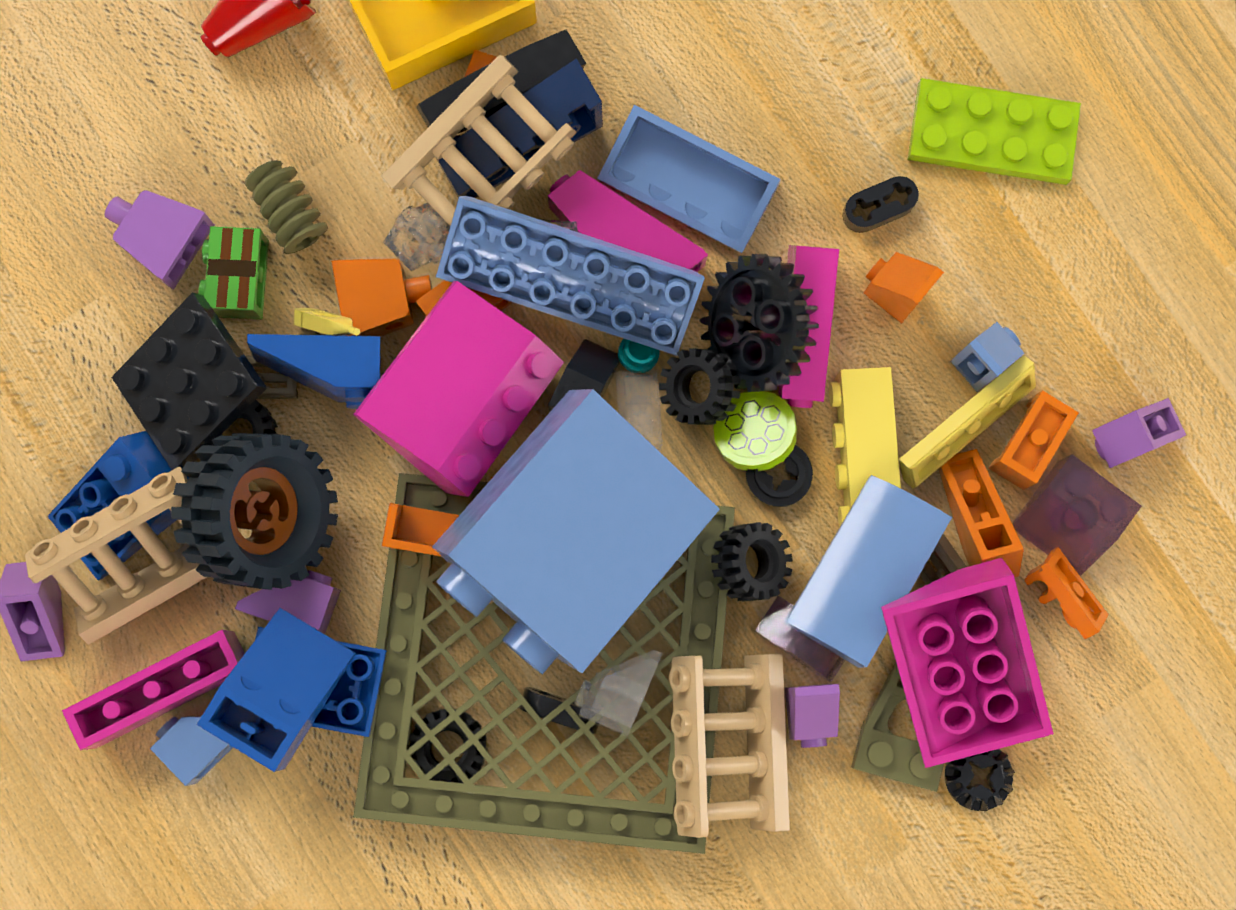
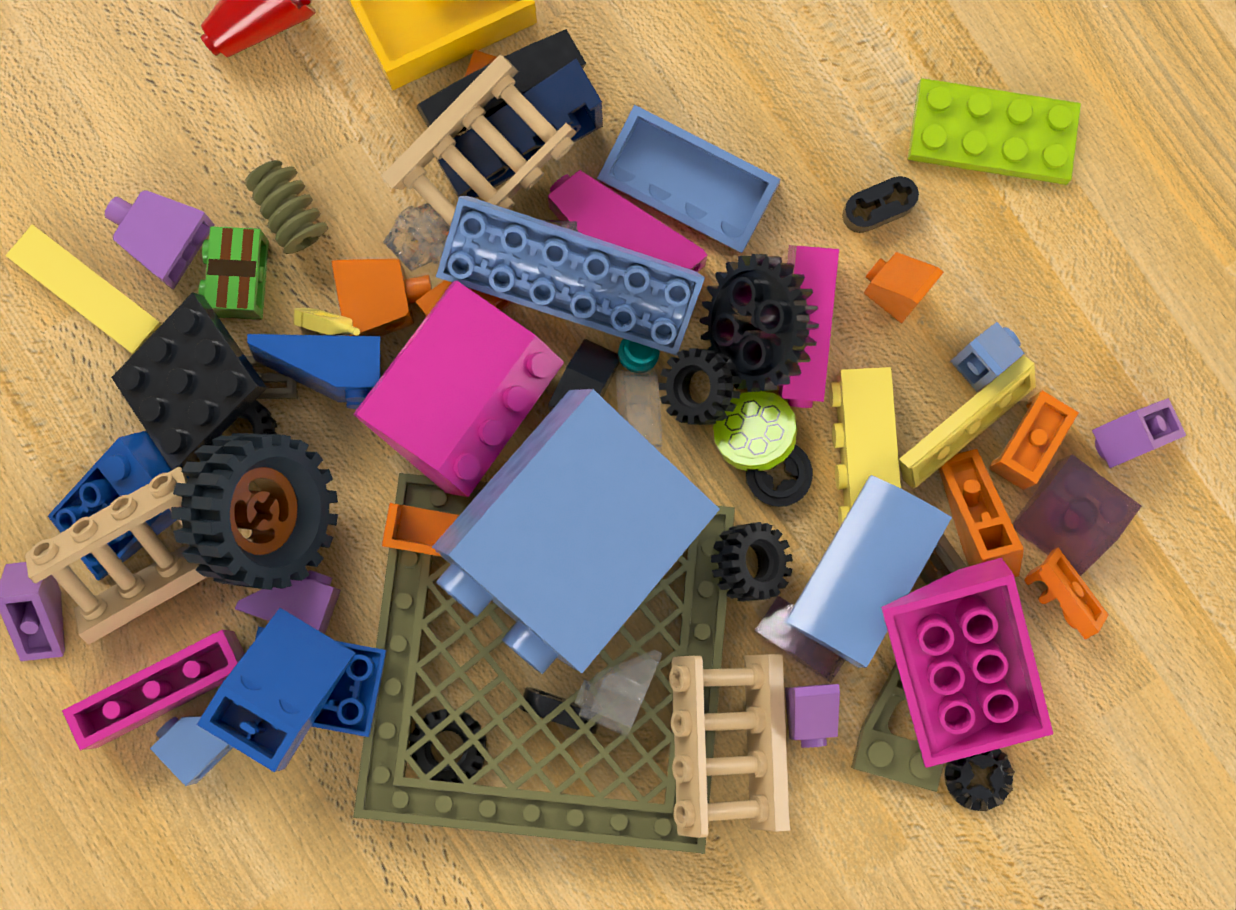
none -> light yellow tile [6,224,162,354]

